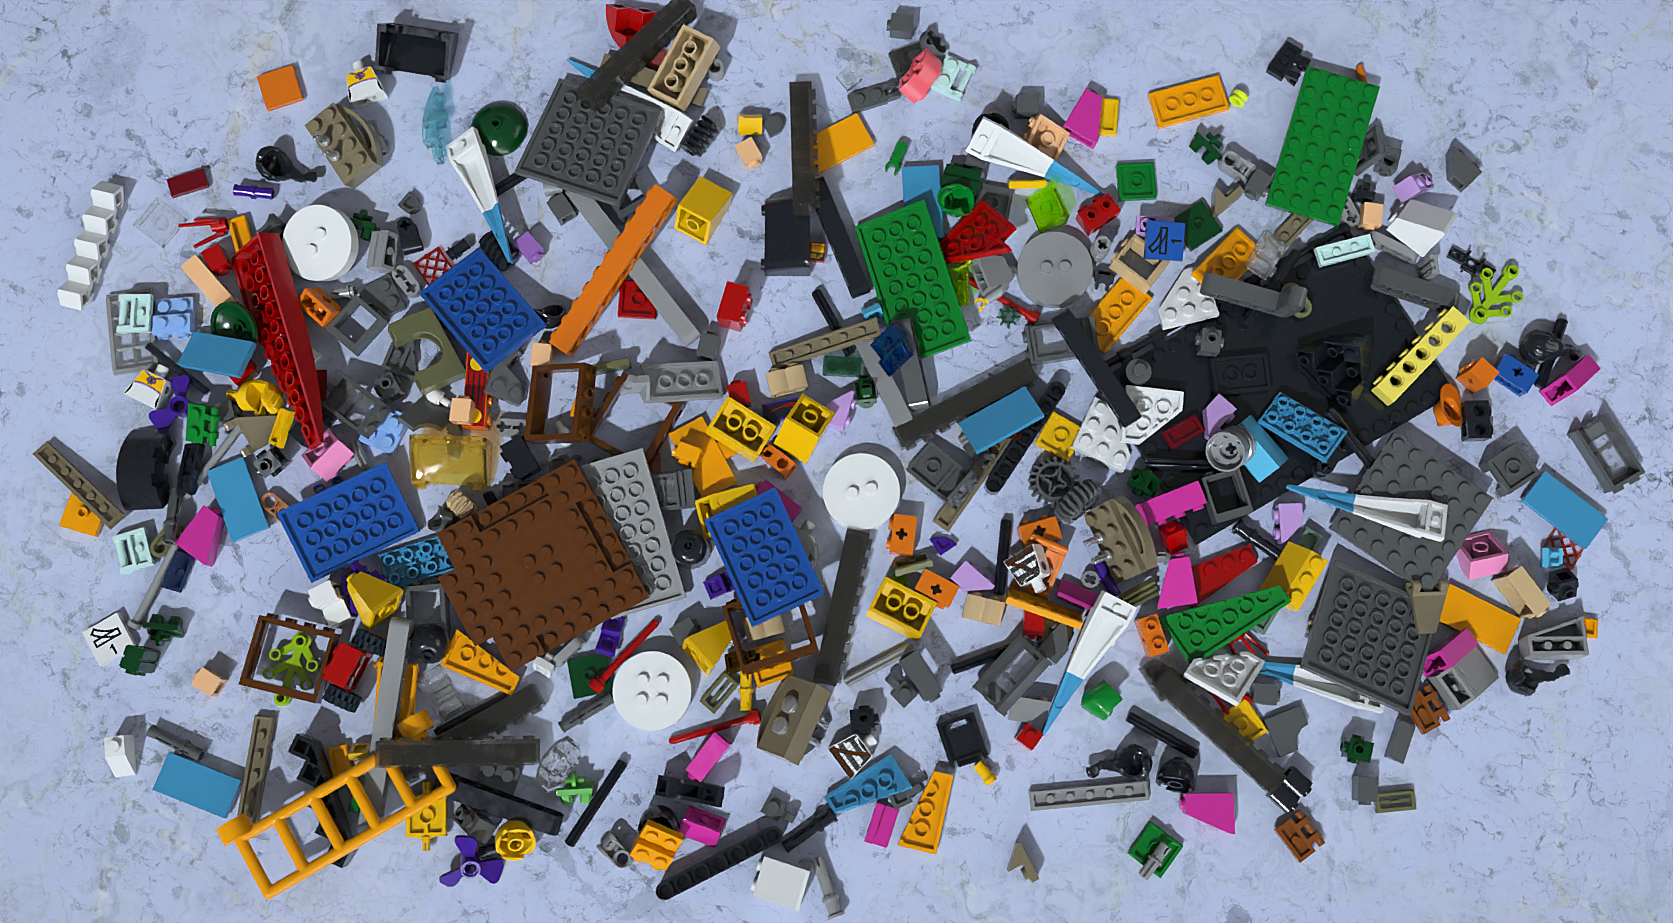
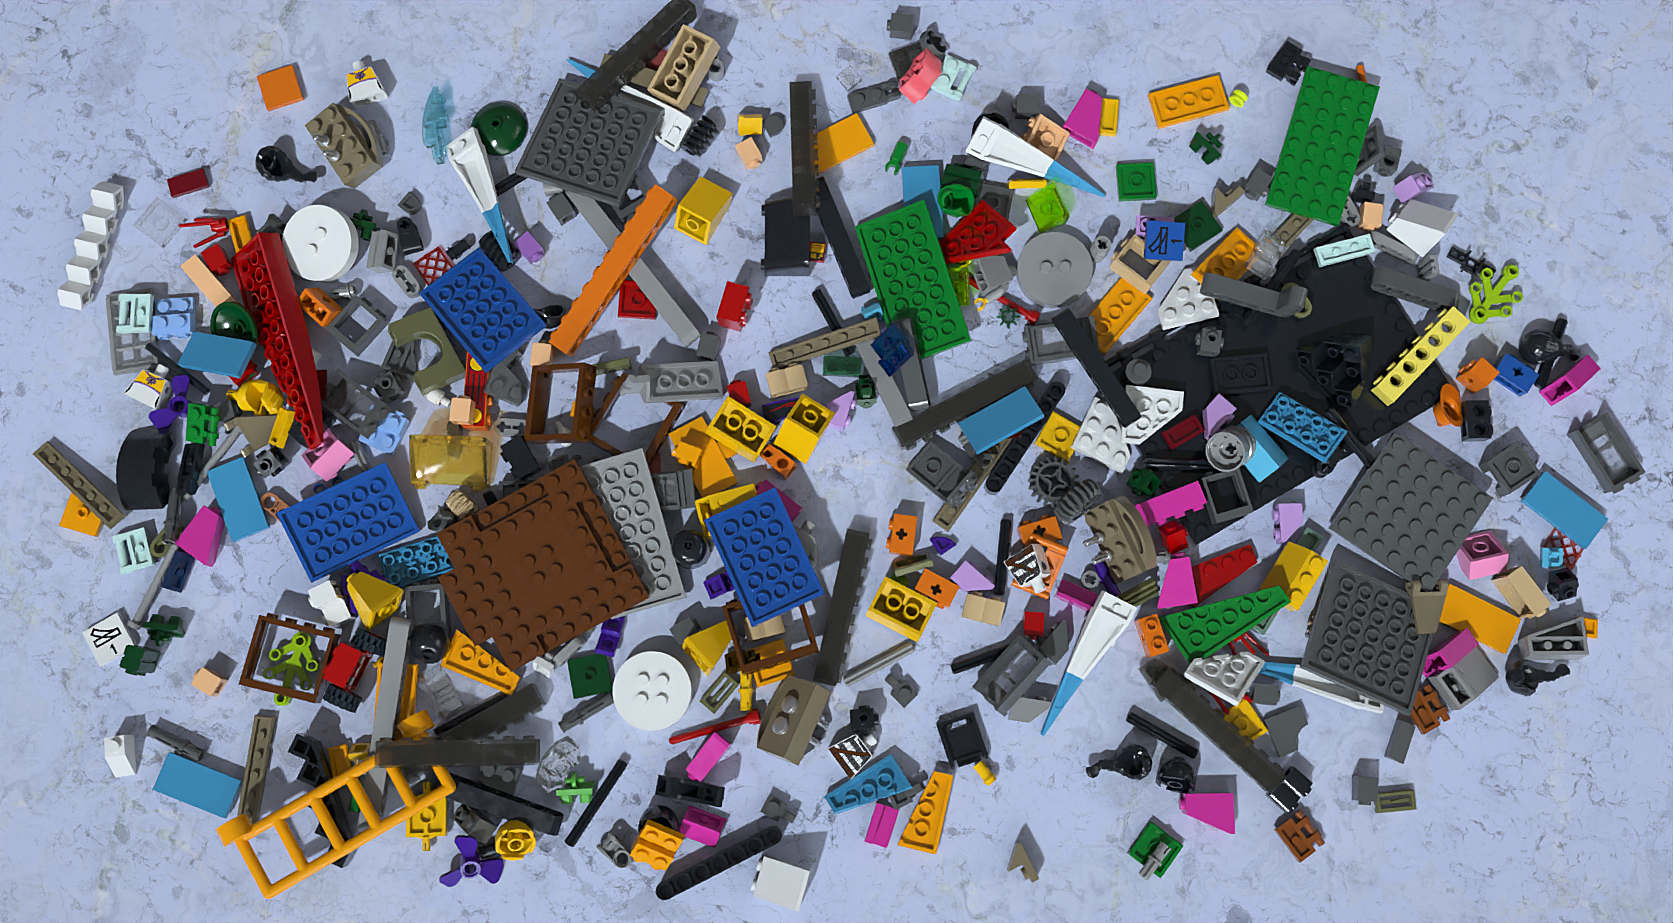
dark purple pin [233,184,275,200] -> none
dark grey wing [356,274,407,317] -> none
black windscreen [375,23,459,83] -> none
dark grey tile [398,396,450,432] -> none
red piece [587,619,659,694] -> none
red brick [606,4,657,51] -> none
black pin [781,806,839,853] -> none
light grey pin [811,856,845,920] -> none
white brick [823,453,900,531] -> none
dark grey window [899,650,943,703] -> none
light orange tile [1005,587,1083,630] -> none
red brick [1014,723,1044,751] -> none
light grey tile [1029,780,1150,811] -> none
red brick [1075,193,1121,237] -> none
green piece [1081,680,1123,721] -> none
black tile [1093,269,1114,291] -> none
light grey piece [1218,151,1256,185] -> none
black pin [1231,519,1282,561] -> none
white plate [1286,484,1448,542] -> none
dark green brick [1340,734,1374,764] -> none
dark grey slope [1445,146,1482,193] -> none

